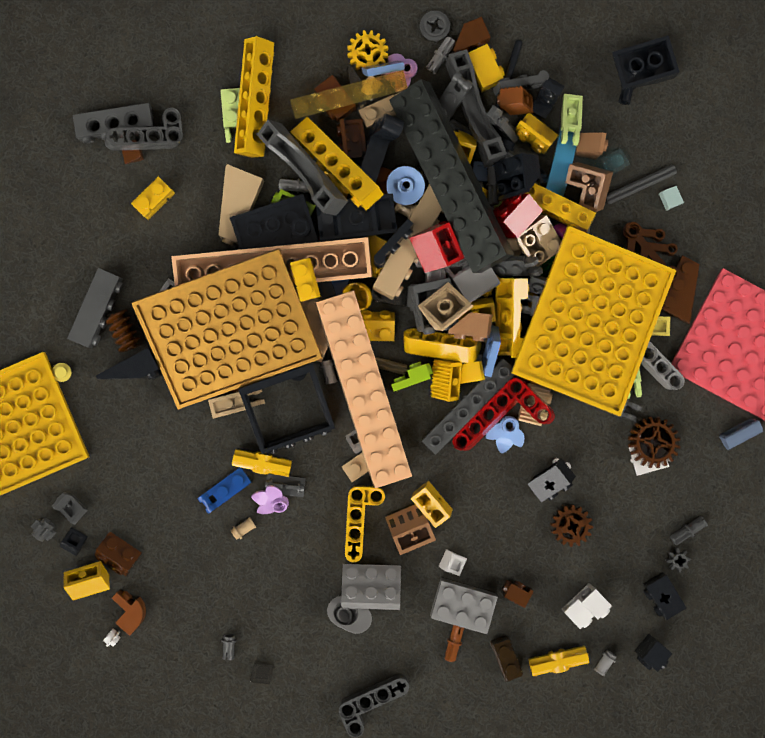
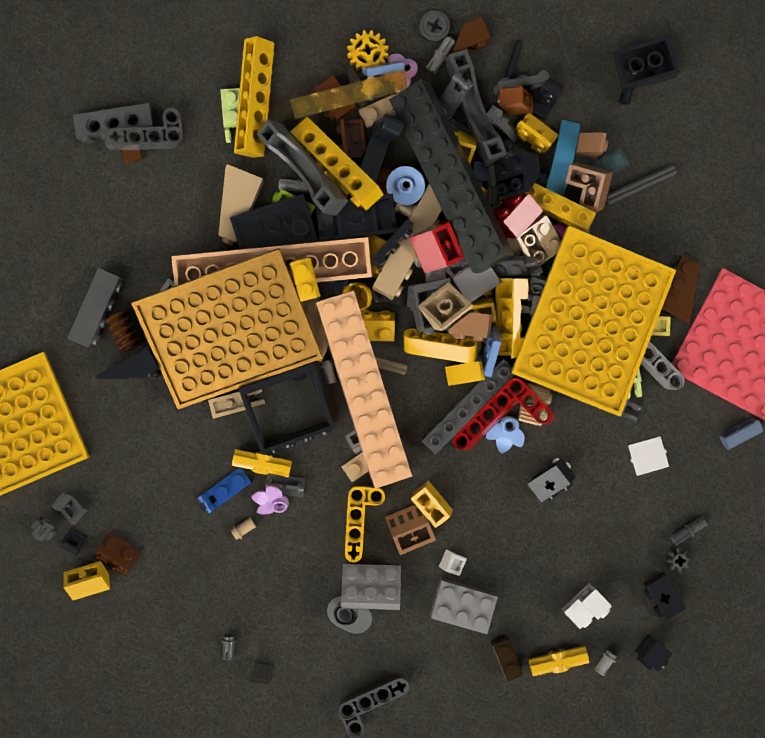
light yellow plate [52,363,72,382] -> none
white plate [103,629,121,647] -> none
dark orange brick [111,590,146,636] -> none
yellow brick [131,176,175,220] -> none
lime plate [391,362,433,392] -> none
yellow brick [430,359,462,402] -> none
dark orange axle [445,625,465,662] -> none
yellow brick [468,44,505,93] -> none
reddish brown brick [502,580,534,608] -> none
reddish brown gear [550,504,593,547] -> none
yellowish green hinge [561,94,583,146] -> none
reddish brown plant [623,222,679,282] -> none
reddish brown gear [628,417,680,468] -> none
light aqua slope [659,186,684,211] -> none

